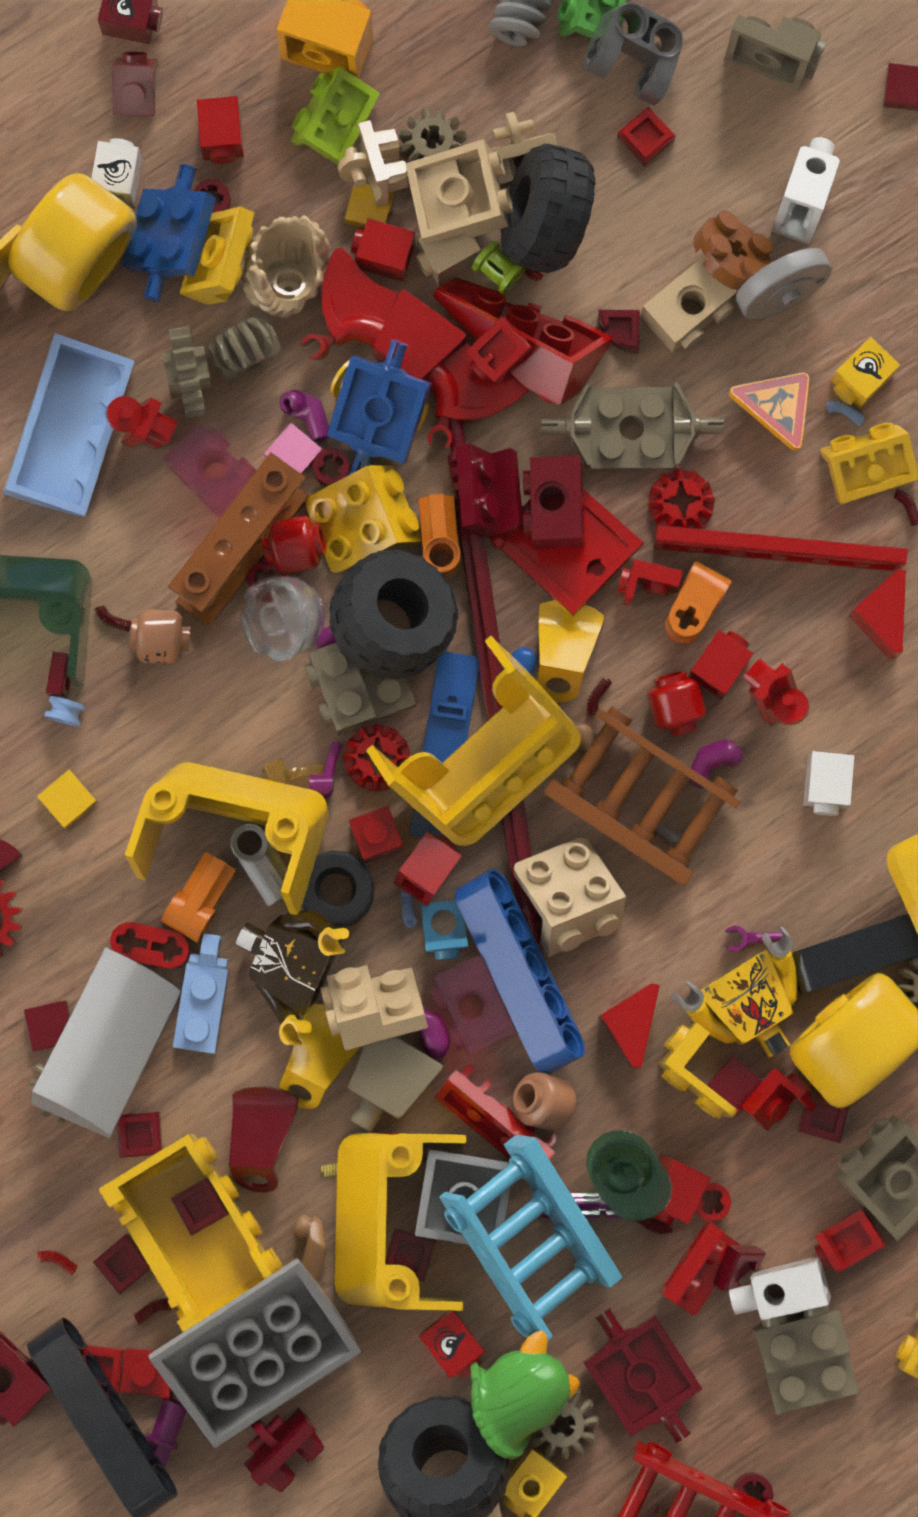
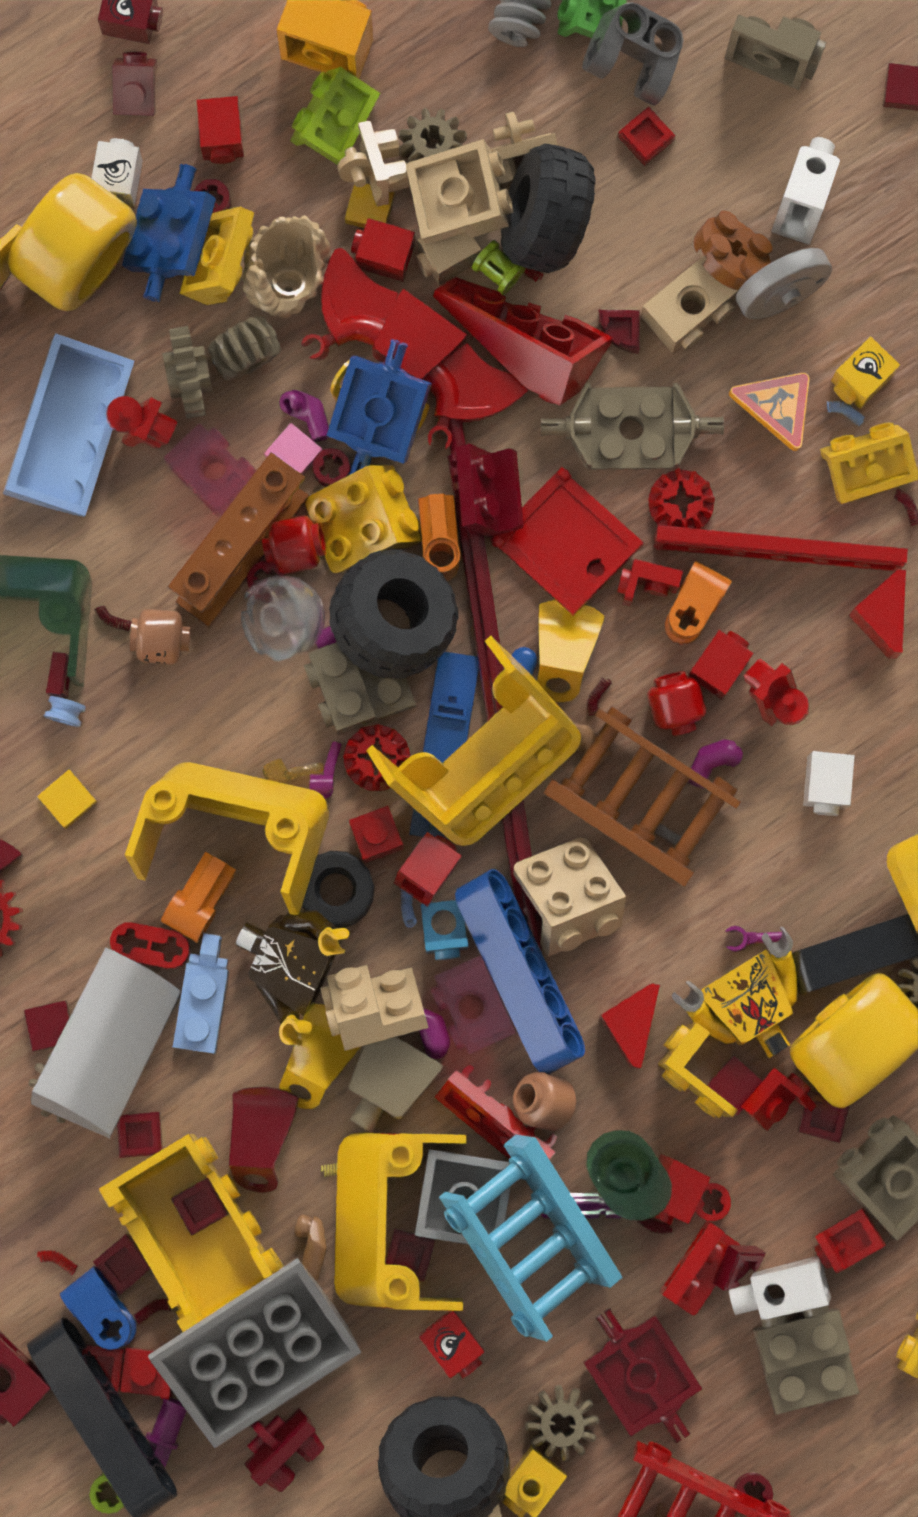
light grey piece [231,824,287,907] -> none
red bracket [466,317,533,382] -> none
bright green hair [470,1330,580,1459] -> none
dark red brick [523,455,585,548] -> none
none -> blue piece [60,1266,137,1350]
none -> lime bush [89,1473,124,1514]

